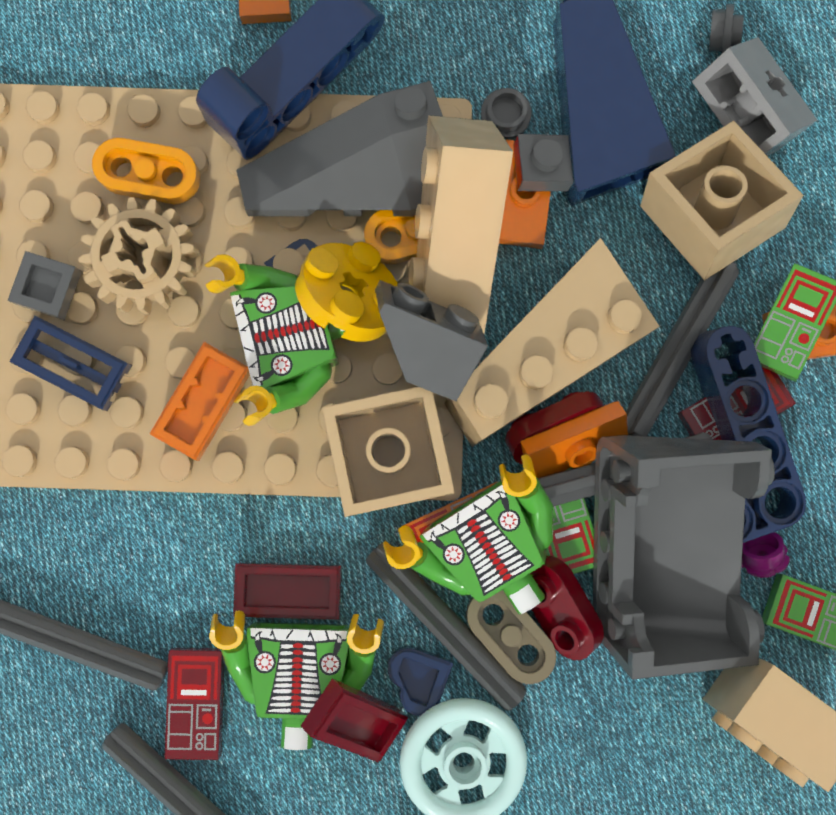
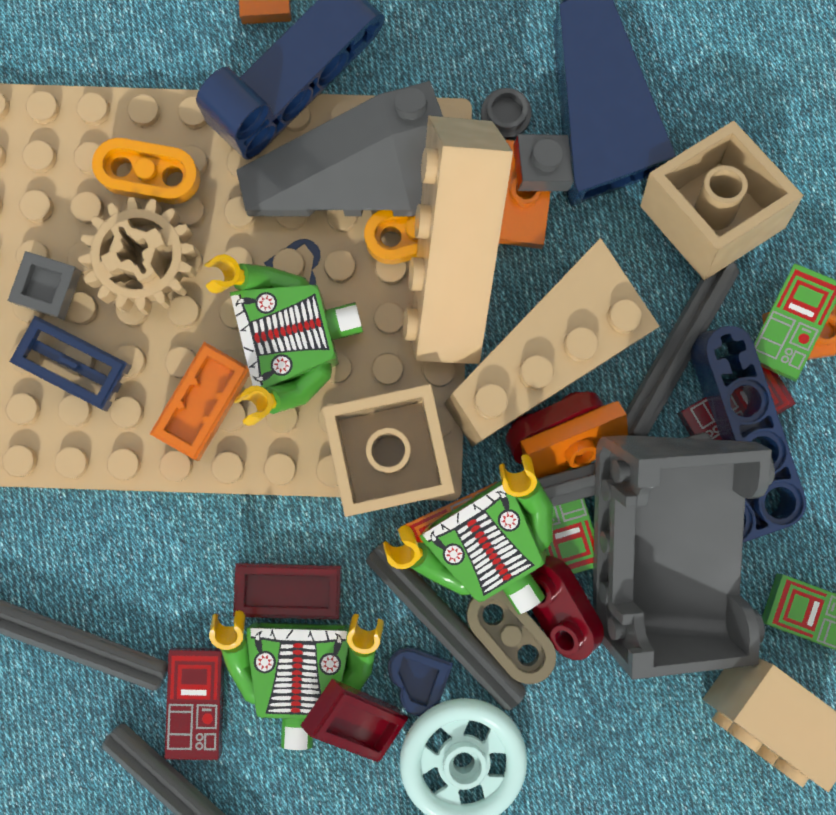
yellow plate [295,242,398,342] -> none
dark grey slope [375,280,488,401] -> none
light grey brick [692,37,818,156] -> none
dark grey plate [709,4,744,53] -> none
magenta plate [741,532,790,578] -> none

